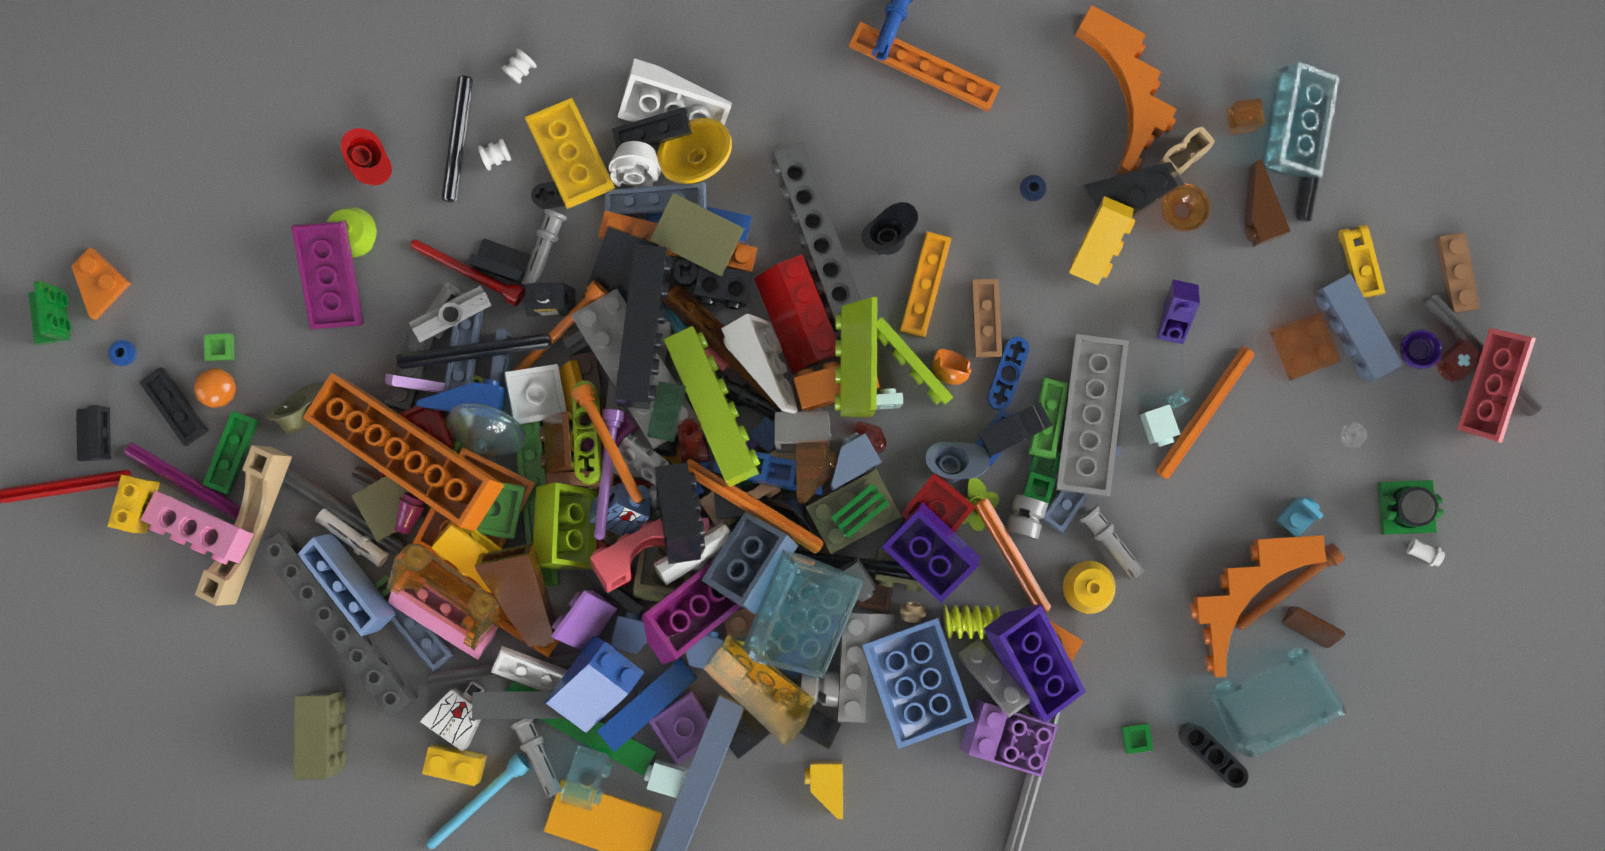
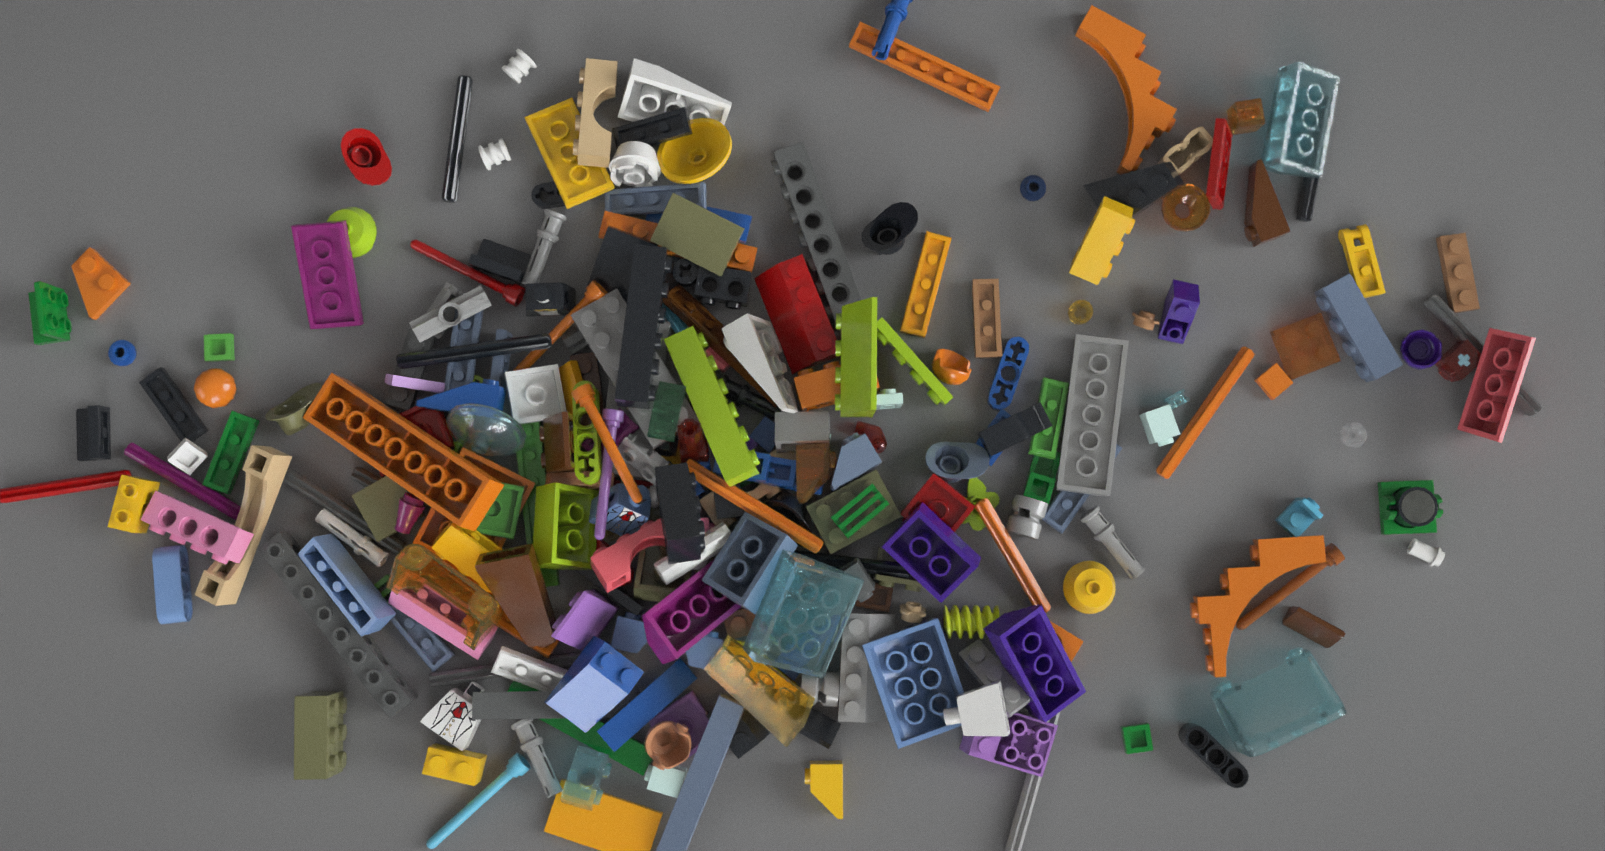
none -> medium blue beam [152,545,193,624]
none -> white plate [167,438,208,475]
none -> tan arch [573,58,617,168]
none -> nougat cap [645,721,691,770]
none -> white torso [943,681,1010,736]
none -> clear yellow bush [1068,300,1093,325]
none -> medium nougat plate [1132,310,1160,330]
none -> red tile [1206,118,1233,210]
none -> orange tile [1254,363,1293,400]

